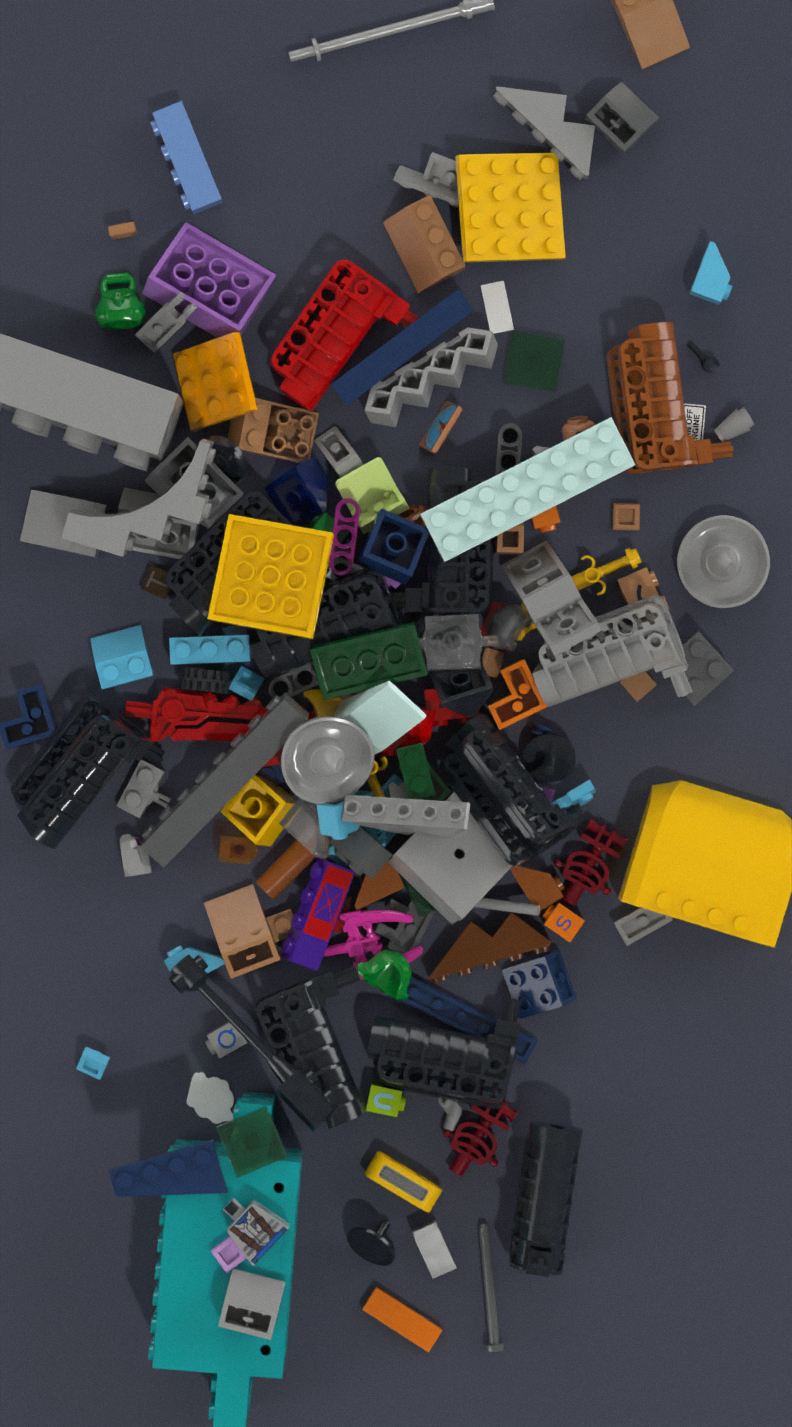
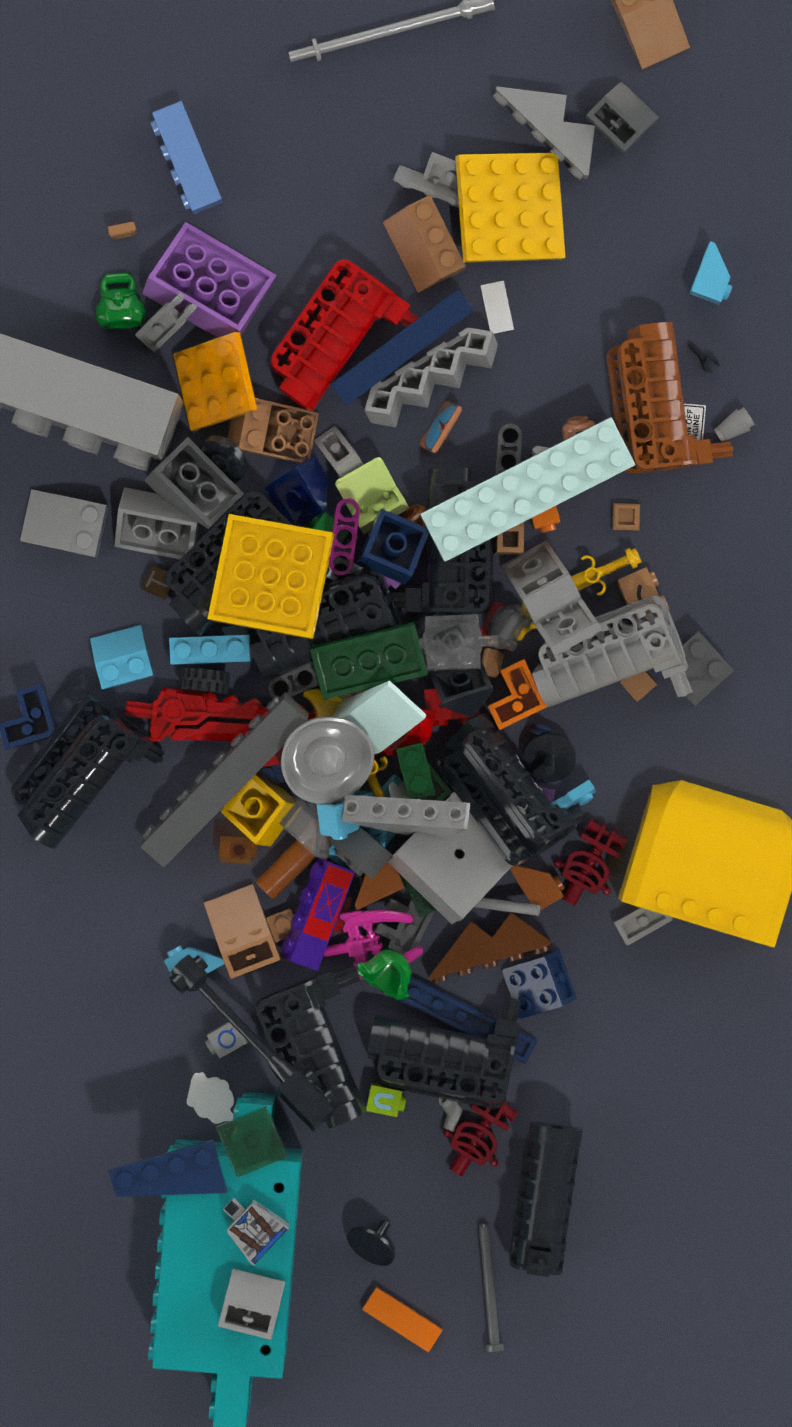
light grey arch [61,439,216,557] -> none
medium azure plate [76,1047,110,1080] -> none
light grey plate [117,759,172,818] -> none
light grey rock [120,834,152,877] -> none
lavender tile [211,1236,246,1273] -> none
medium azure plate [229,666,264,701] -> none
yellow beam [364,1151,443,1213] -> none
light grey slope [412,1219,457,1279] -> none
clear green plate [504,331,565,392] -> none
orange brick [542,902,585,942] -> none
light grey hat [677,515,770,608] -> none

